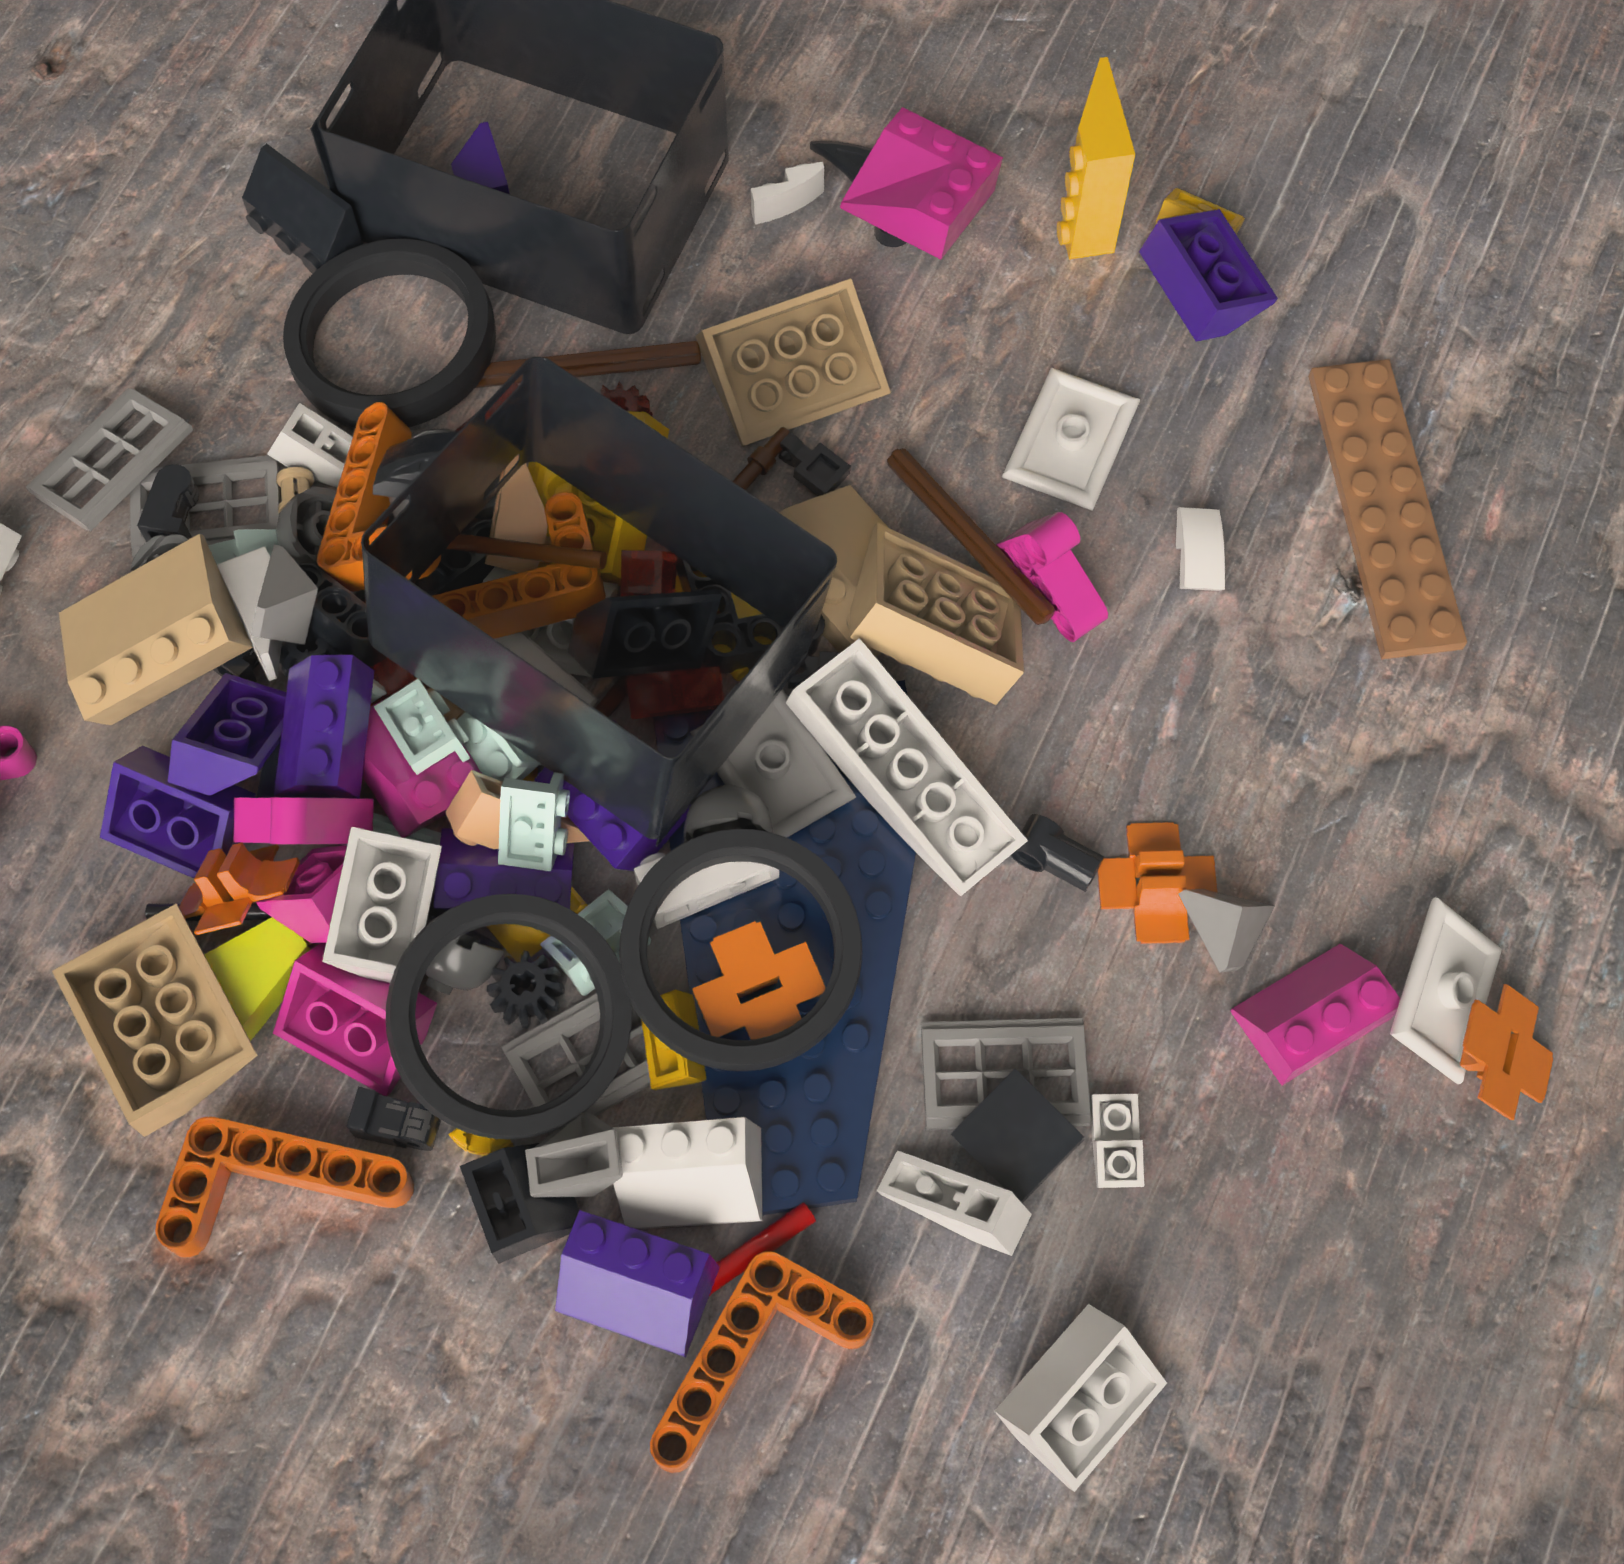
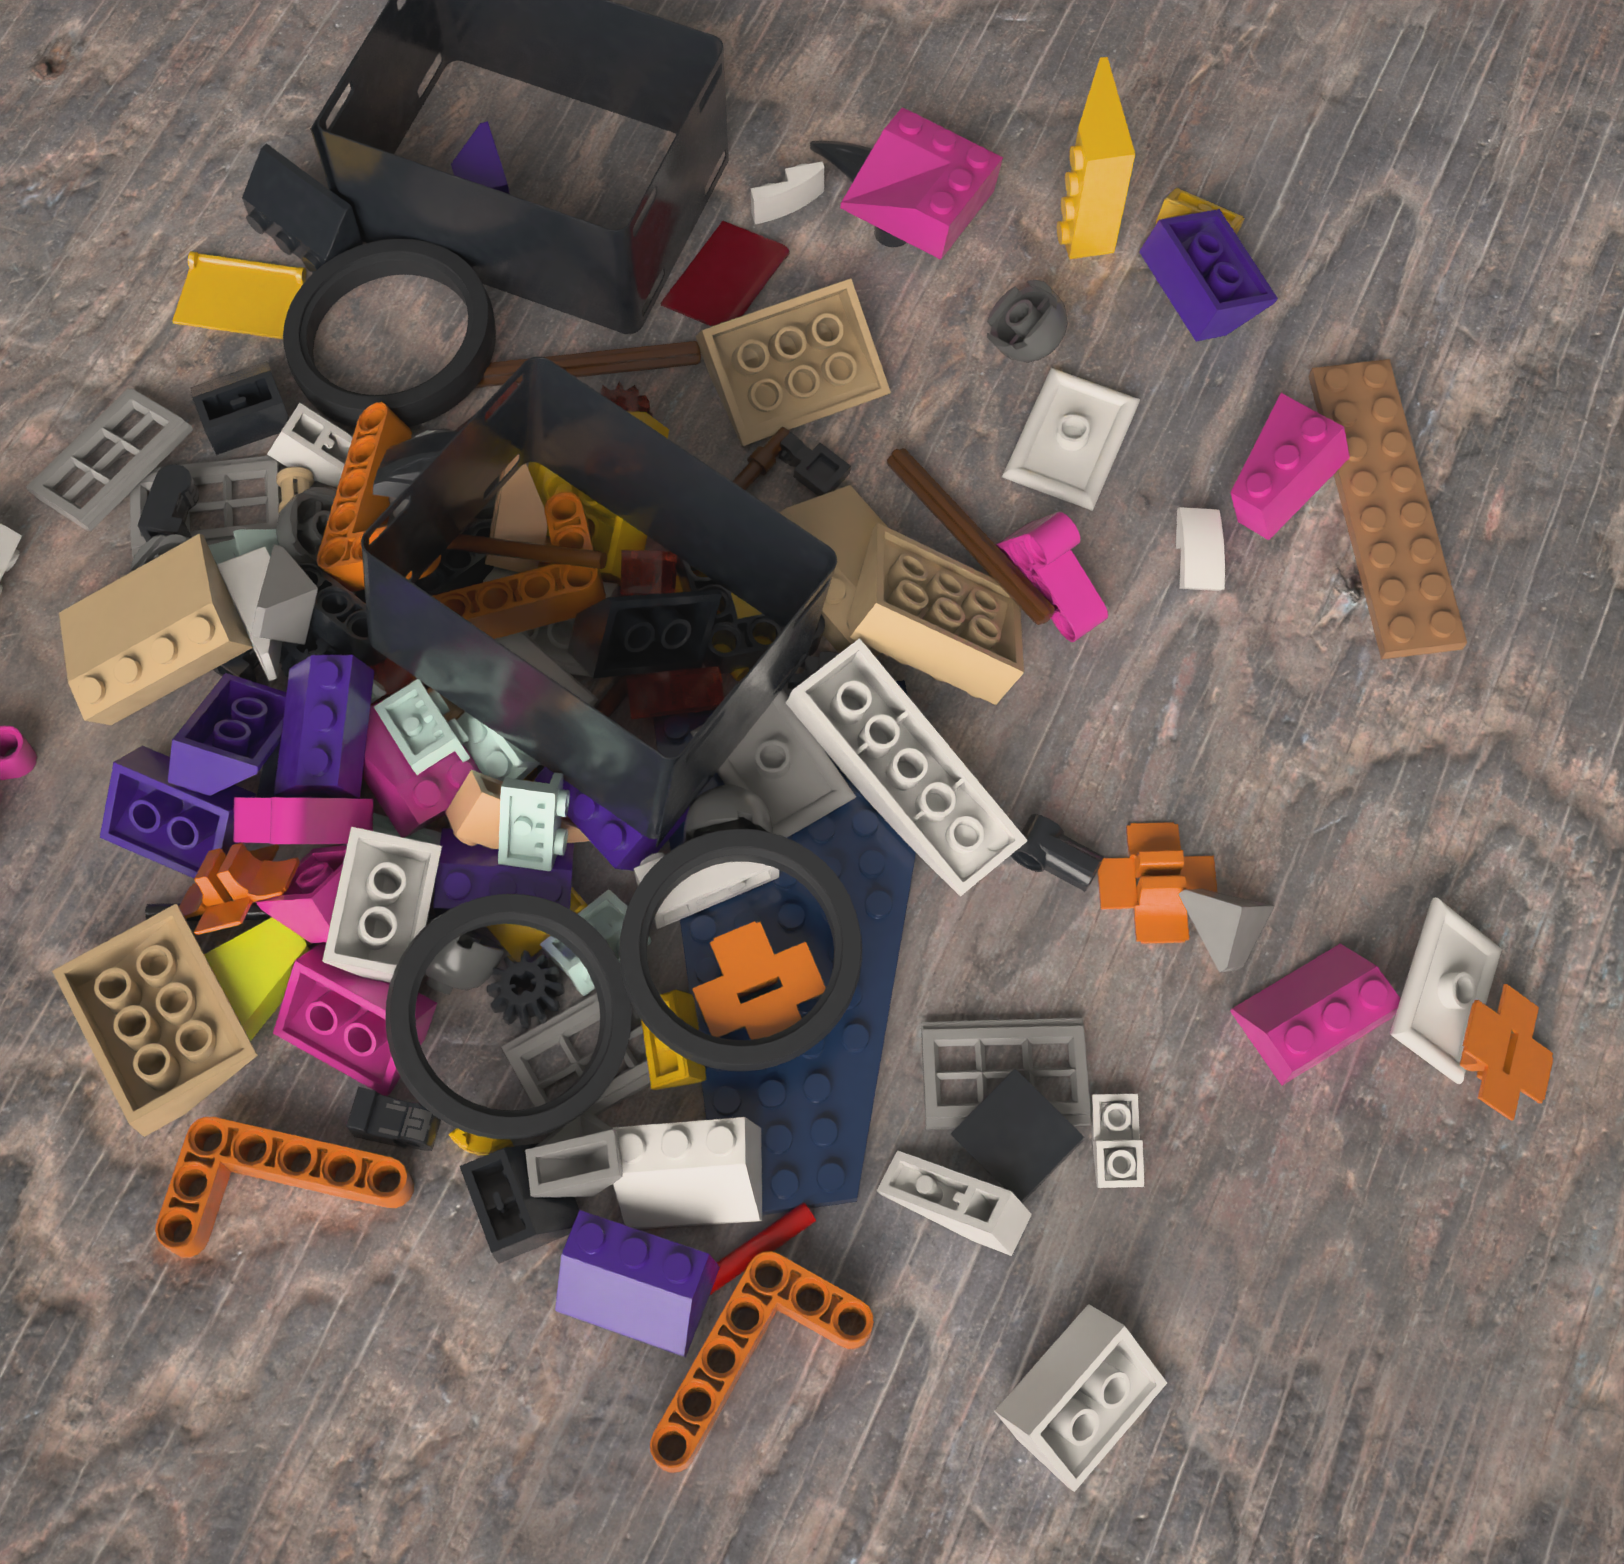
none -> yellow piece [172,251,306,339]
none -> black slope [190,361,289,455]
none -> dark red piece [660,221,790,327]
none -> dark grey cylinder [987,279,1068,363]
none -> dark pink wedge [1230,393,1350,540]

